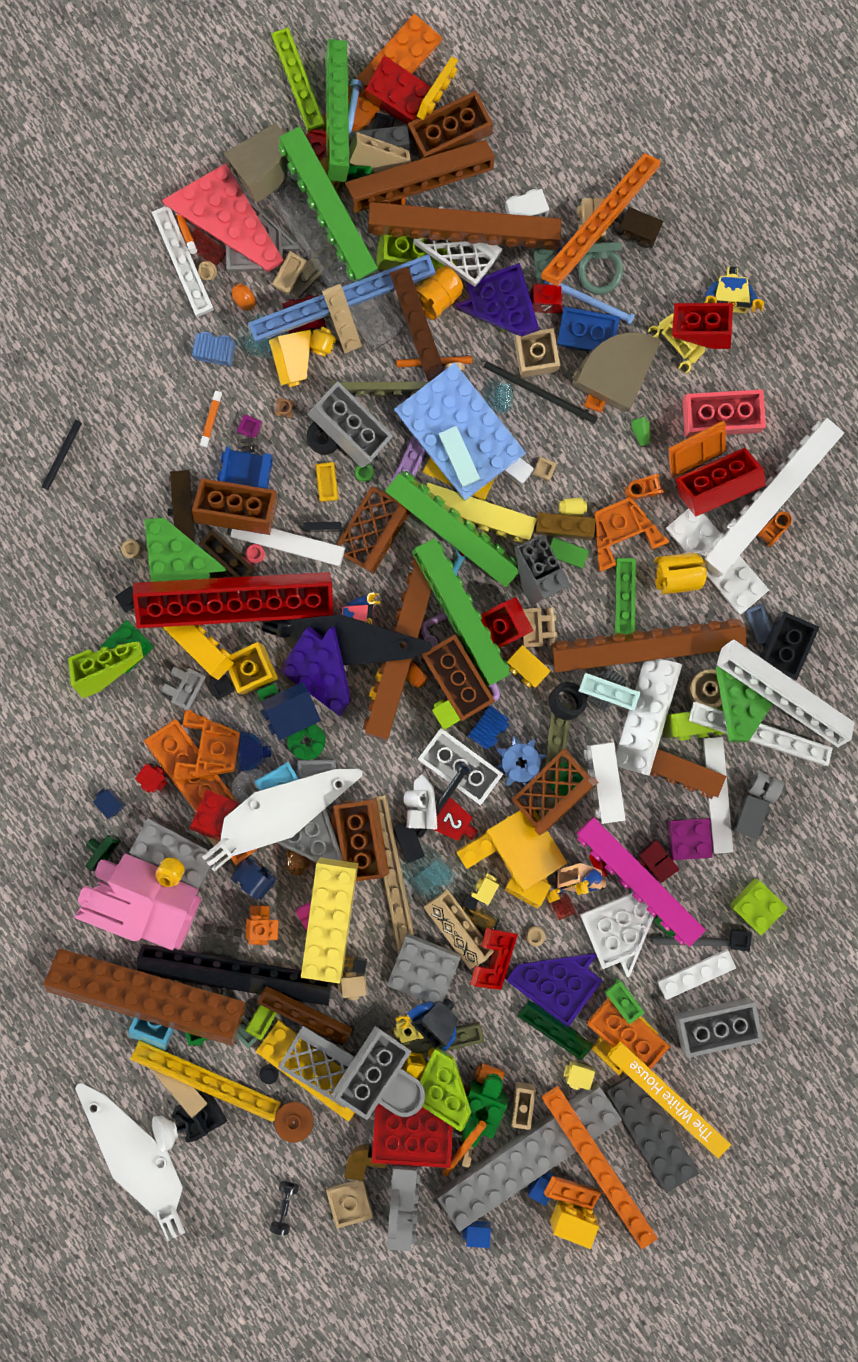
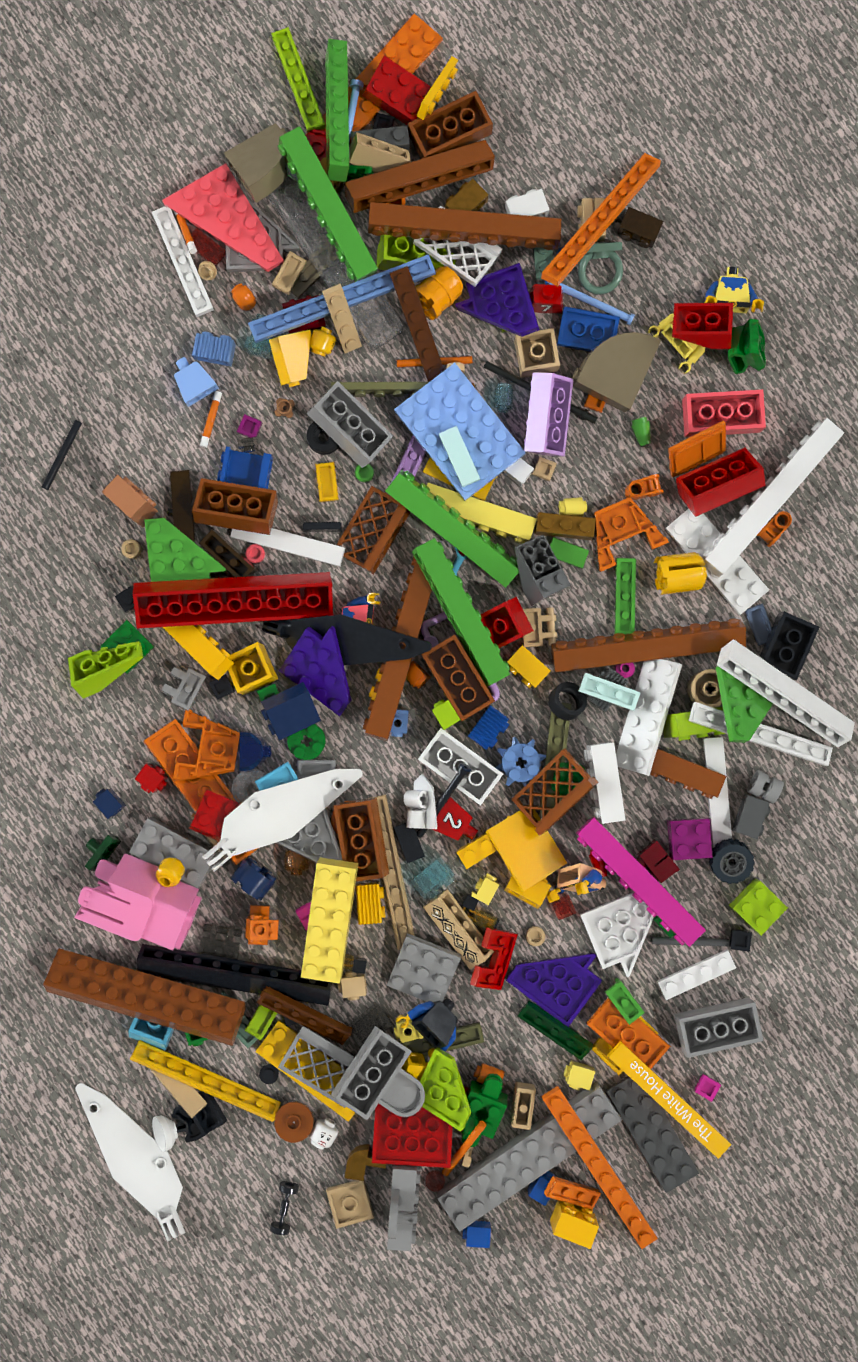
none -> nougat brick [102,475,158,527]
none -> light blue torso [174,357,219,407]
none -> white head [309,1118,338,1150]
none -> yellow brick [356,882,386,925]
none -> medium blue brick [391,710,409,737]
none -> clear red tile [425,1170,445,1192]
none -> pearl gold brick [445,179,489,211]
none -> lavender brick [524,373,573,457]
none -> dark pink plate [615,663,635,678]
none -> dark pink plate [694,1073,721,1102]
none -> black wheel [709,838,755,884]
none -> green piece [728,319,766,374]

